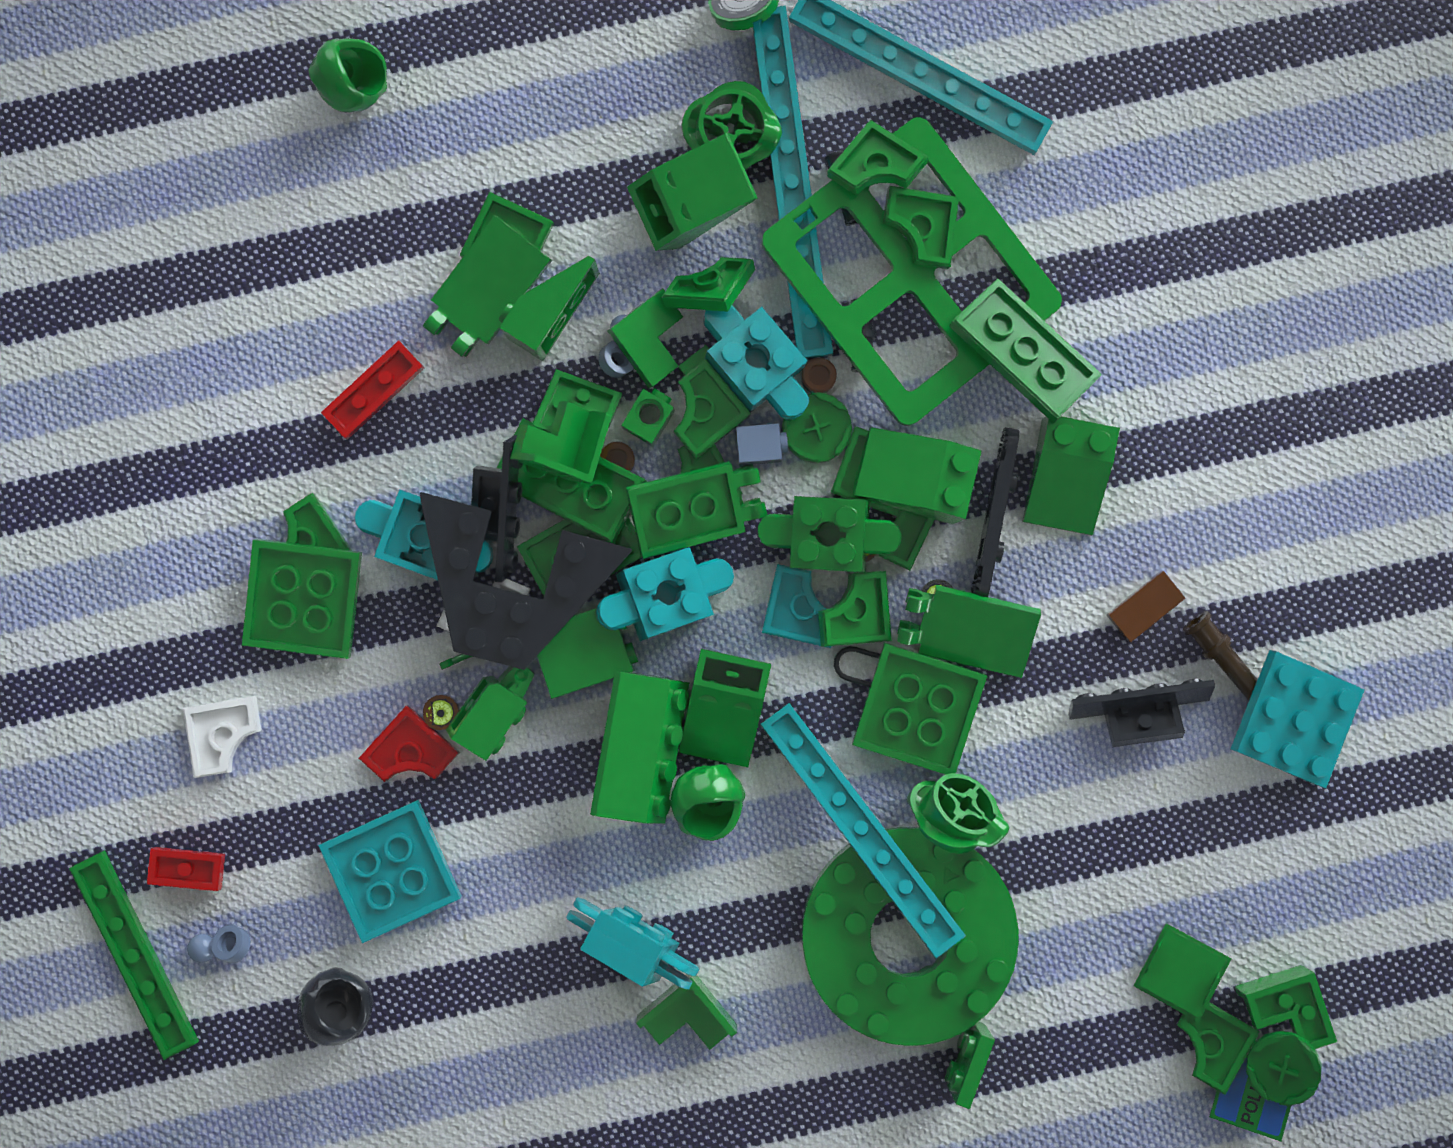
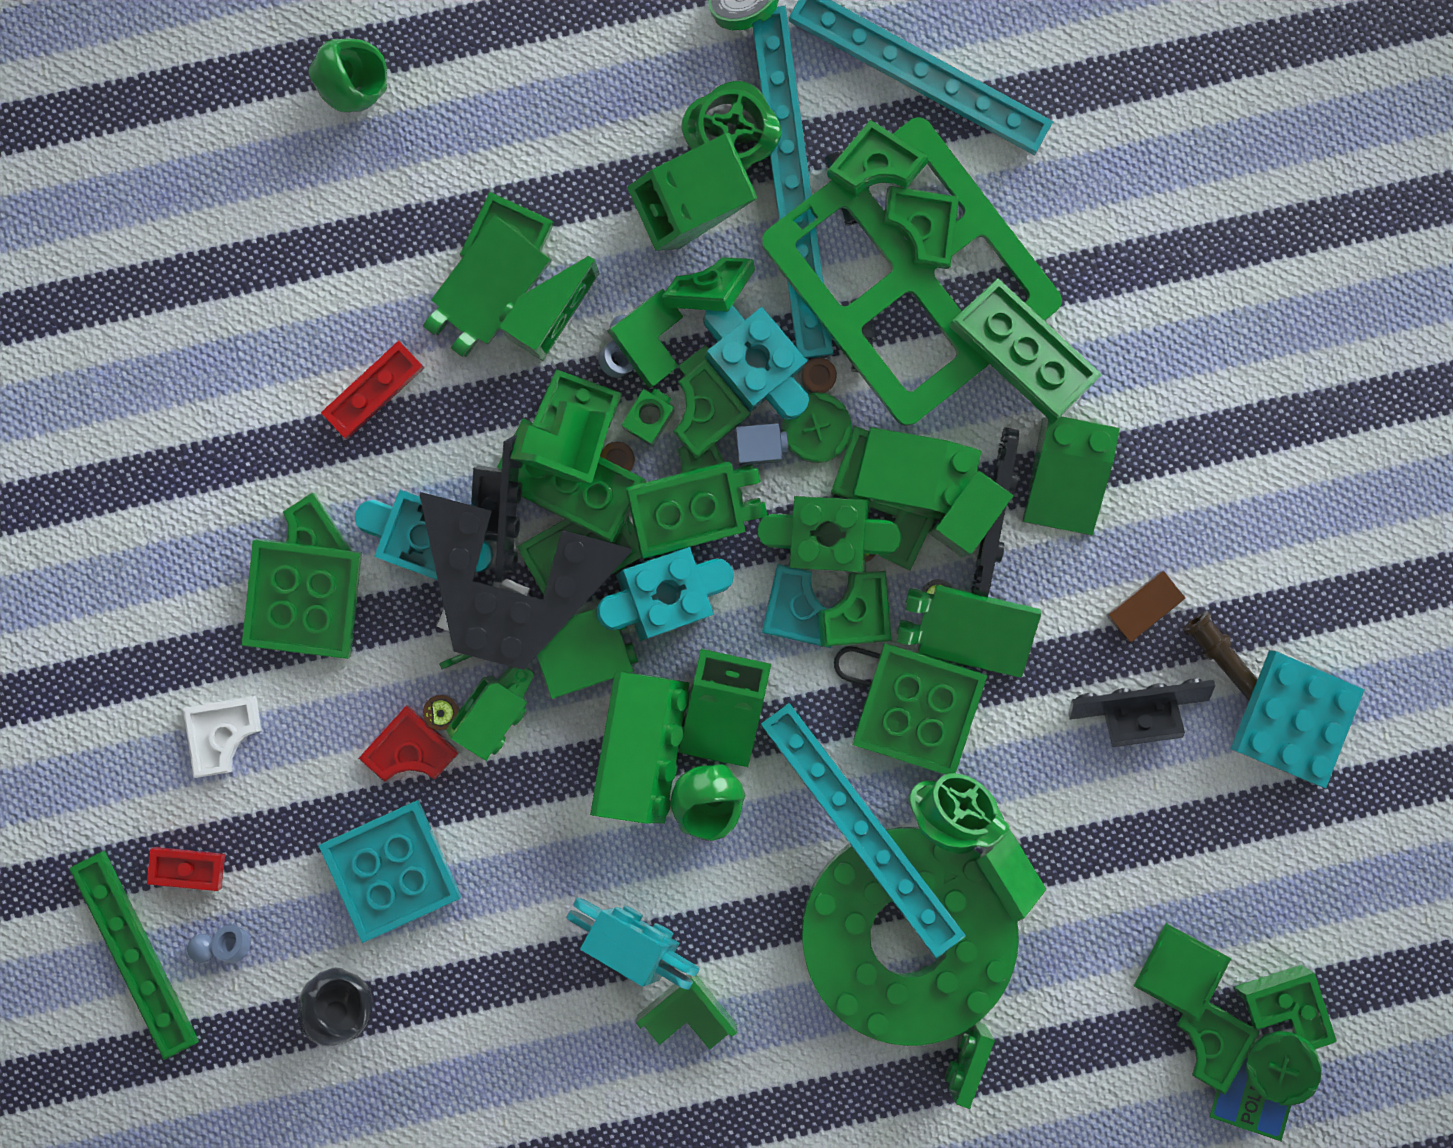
none -> green panel [928,471,1014,557]
none -> green tile [976,829,1047,923]

